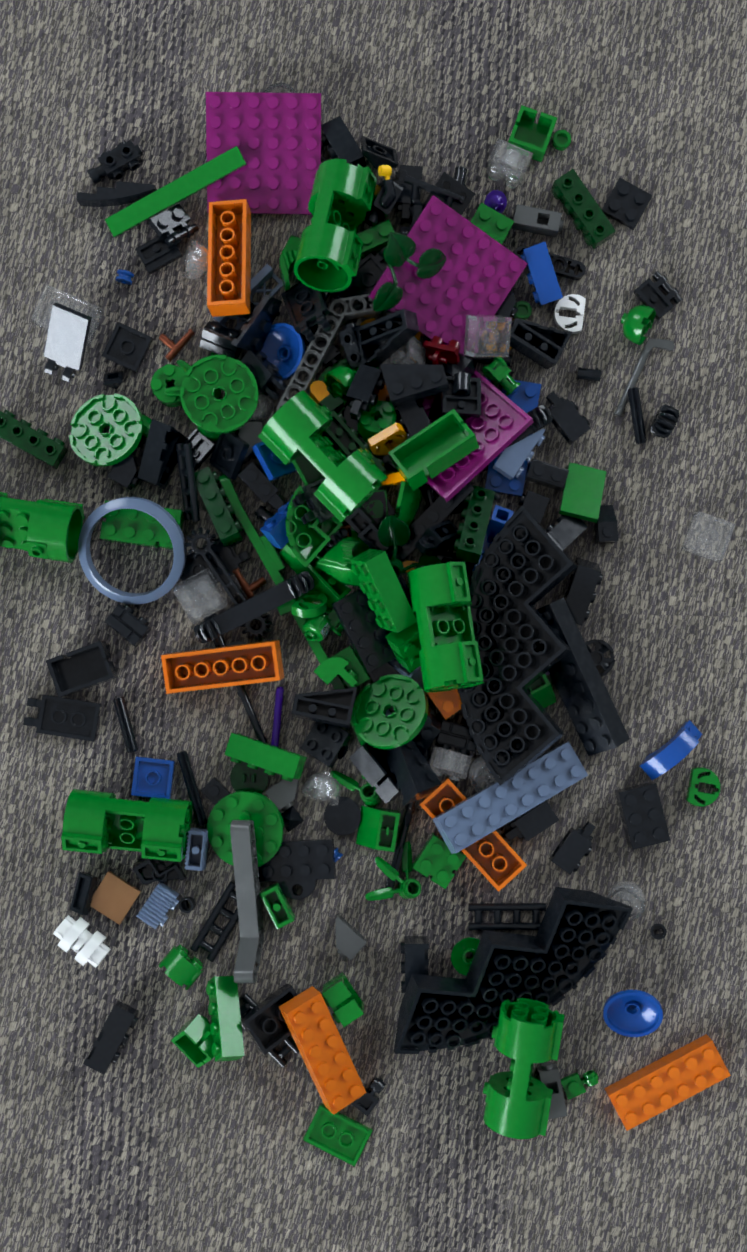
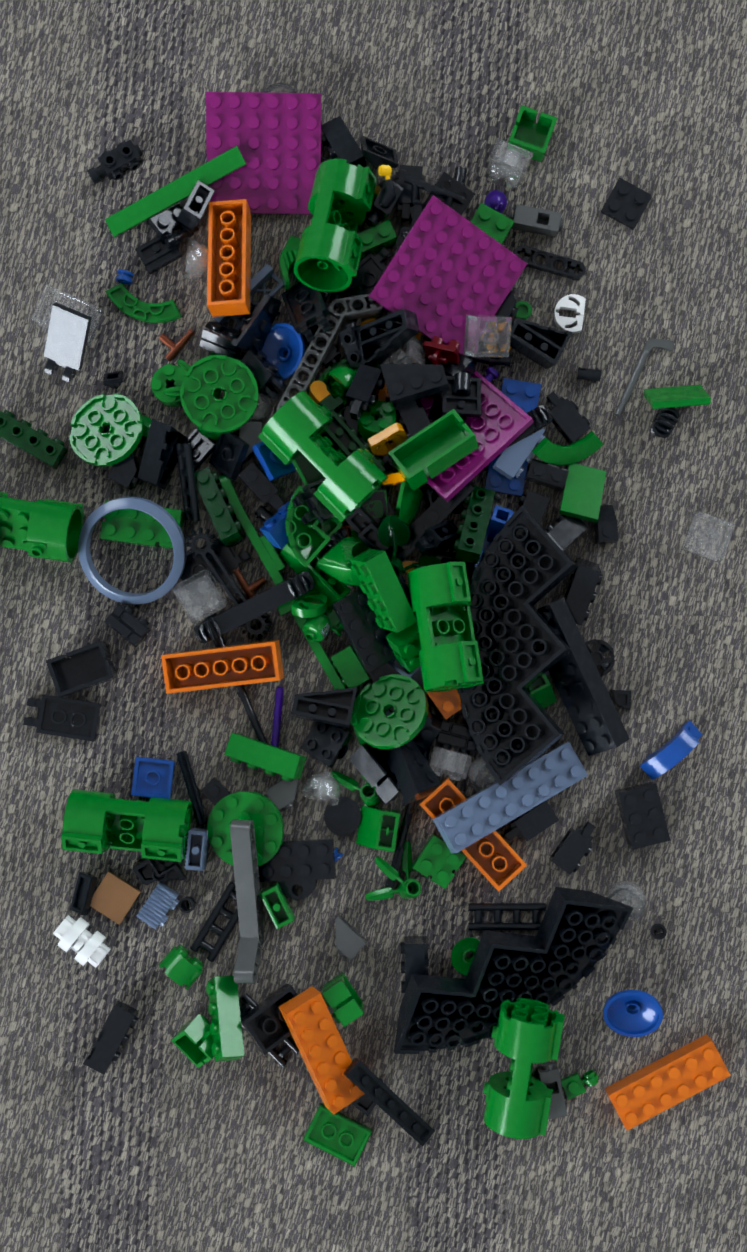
black slope [77,181,157,207] -> none
black plate [101,322,153,373] -> none
black axle [113,697,138,753] -> none
dark green piece [230,761,269,794] -> none
black slope [281,806,304,832] -> none
green brick [314,657,359,687] -> none
dark green plant [373,232,446,312] -> none
green connector [482,356,520,396] -> none
blue brick [520,242,563,306] -> none
green tile [552,130,571,151] -> none
dark green brick [552,169,616,249] -> none
green cylinder [621,305,656,346] -> none
black axle [628,387,647,444] -> none
black plate [633,271,683,320] -> none
green piece [686,767,720,807] -> none
none -> green tile [105,283,182,323]
none -> black slope [176,180,215,230]
none -> black plate [343,1058,435,1147]
none -> green tile [531,431,604,465]
none -> black tile [611,690,631,710]
none -> green tile [644,385,711,409]

